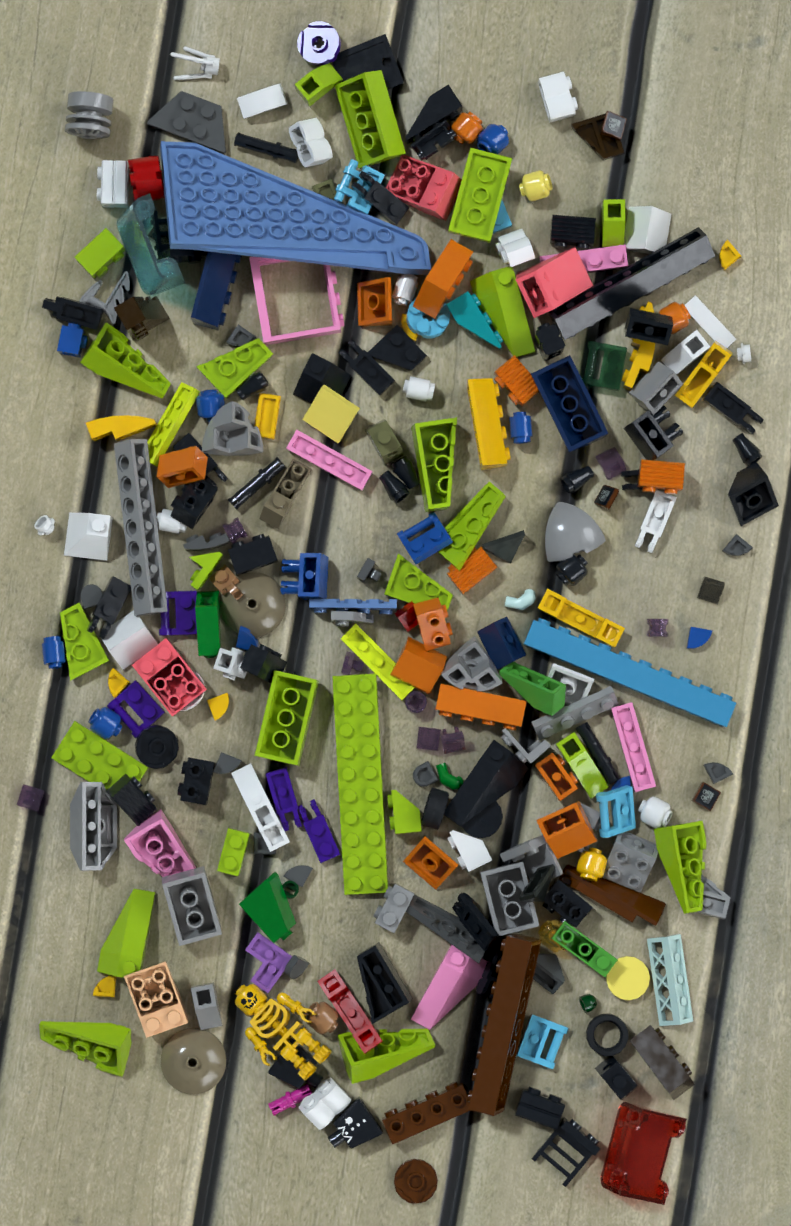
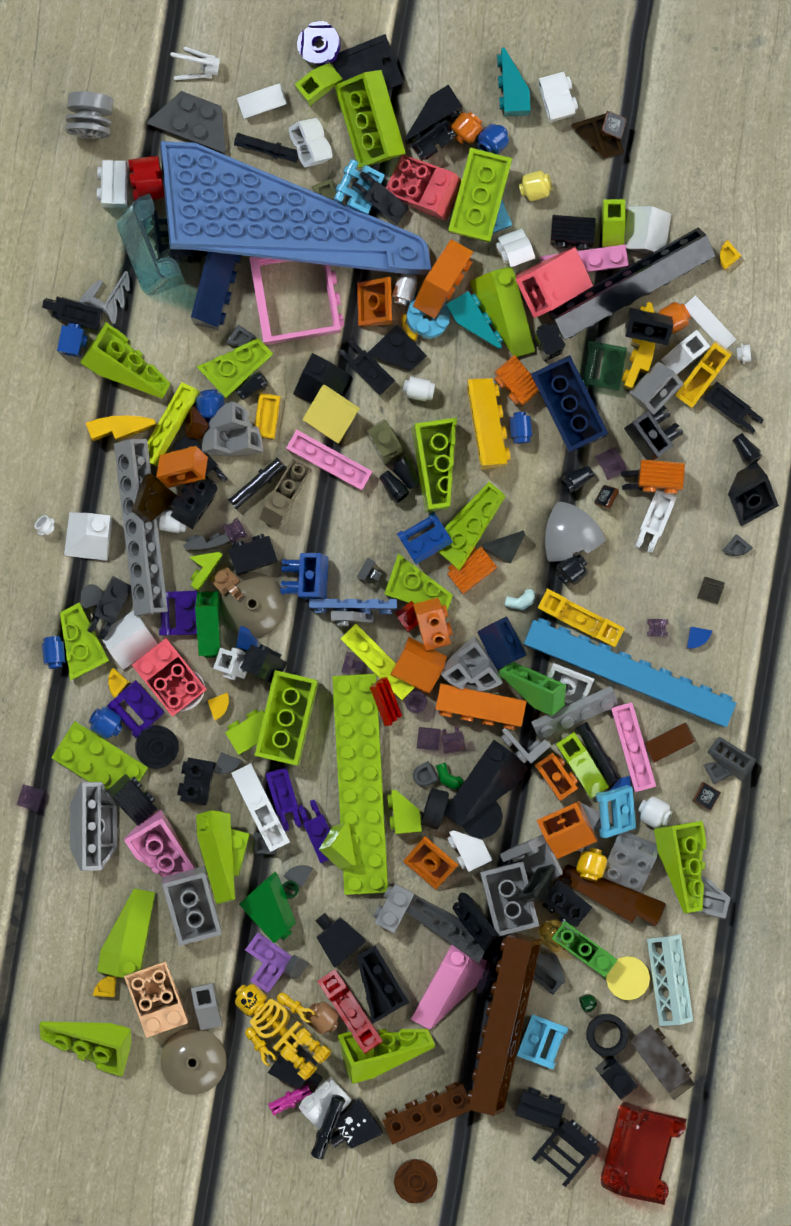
lime brick [74,228,126,279] -> none
dark brown wedge [114,296,170,340] -> none
none -> dark brown wing [131,474,177,523]
none -> reddish brown slope [184,407,208,440]
none -> lime wedge [196,810,235,904]
none -> lime slope [225,709,265,755]
none -> black pin [311,1094,346,1159]
none -> black torso [315,913,367,968]
none -> lime slope [319,822,356,869]
none -> red tile [370,677,402,726]
none -> teal slope [497,47,530,116]
none -> reddish brown slope [644,722,696,763]
none -> dark grey slope [707,736,756,782]

